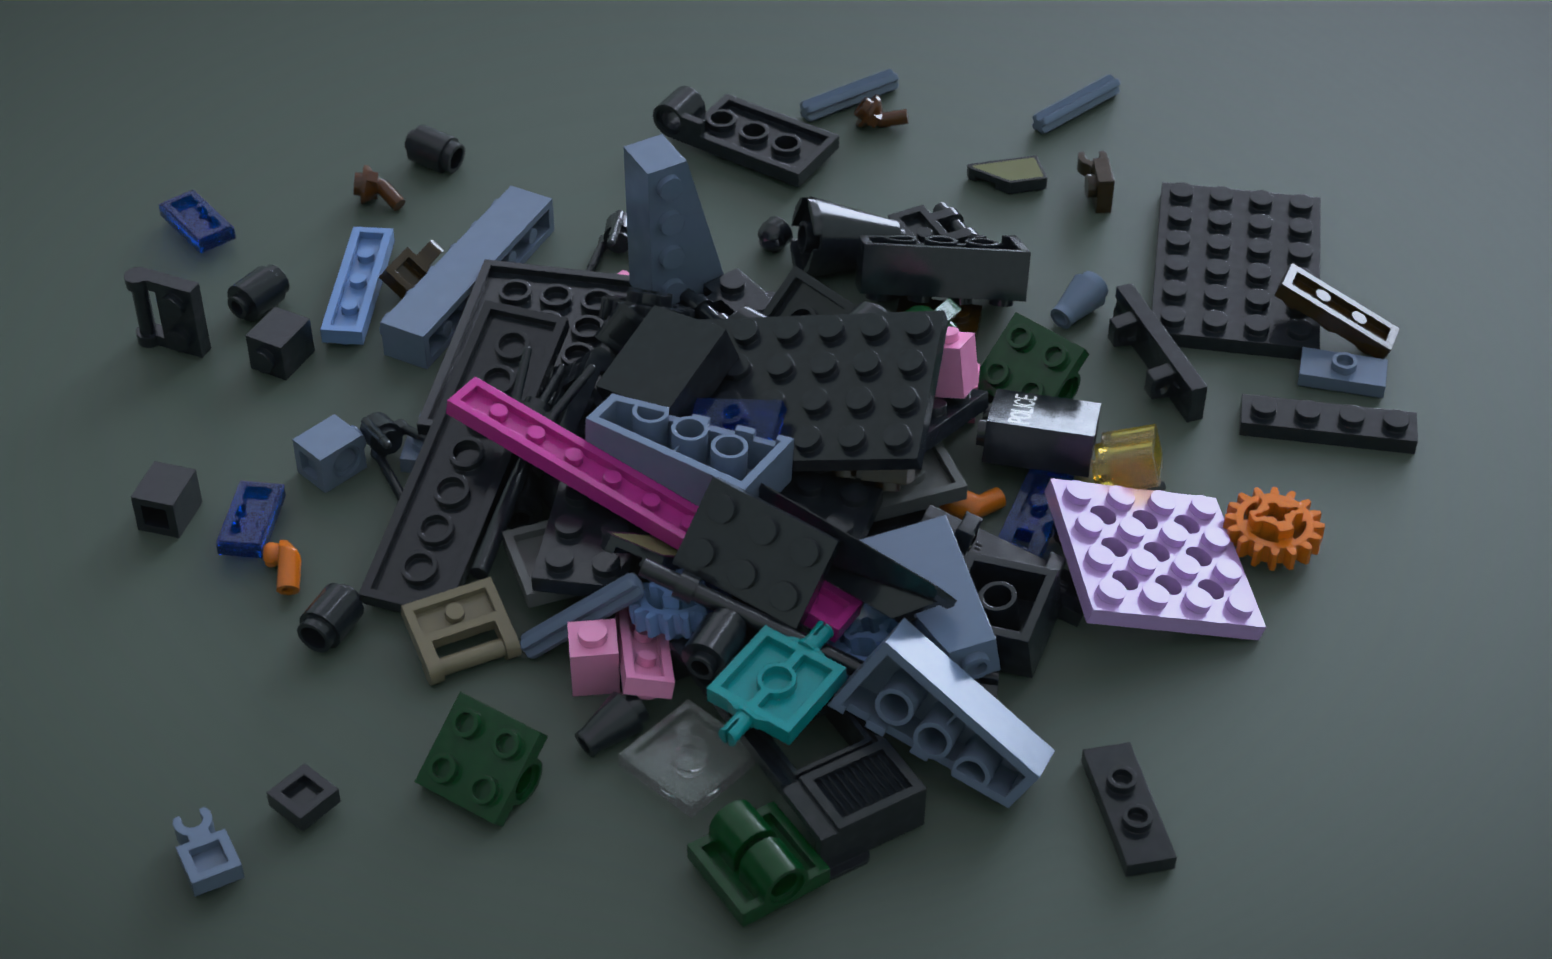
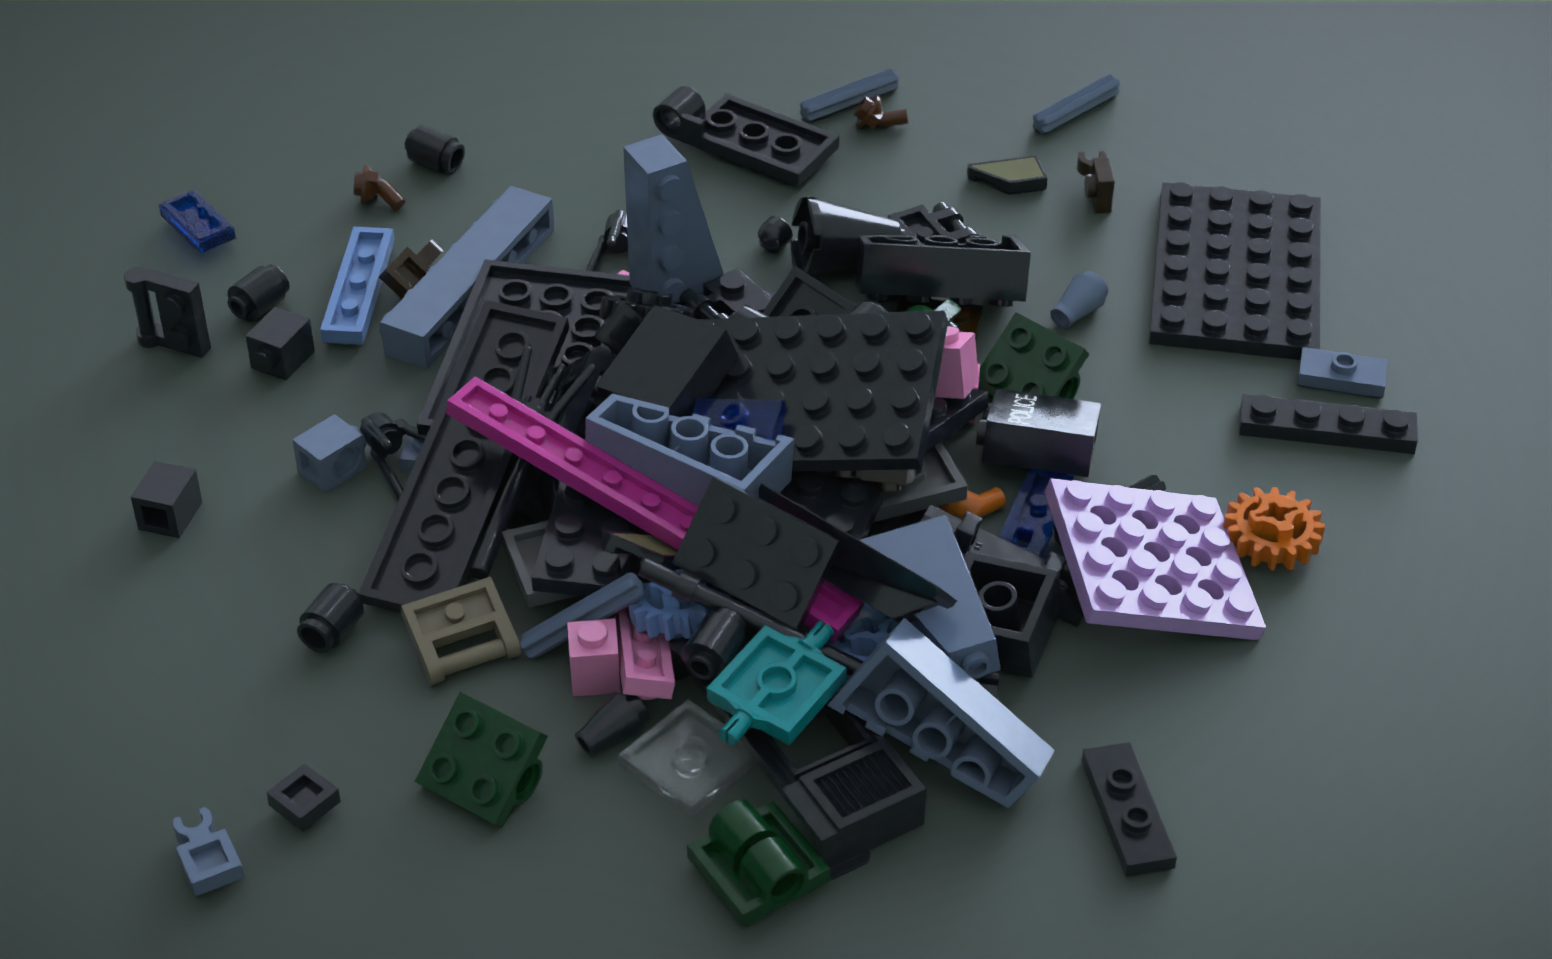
clear blue plate [216,481,286,559] -> none
orange arm [263,540,302,595] -> none
clear yellow brick [1091,423,1163,490] -> none
black hinge [1107,283,1208,423] -> none
dark brown plate [1274,263,1400,359] -> none

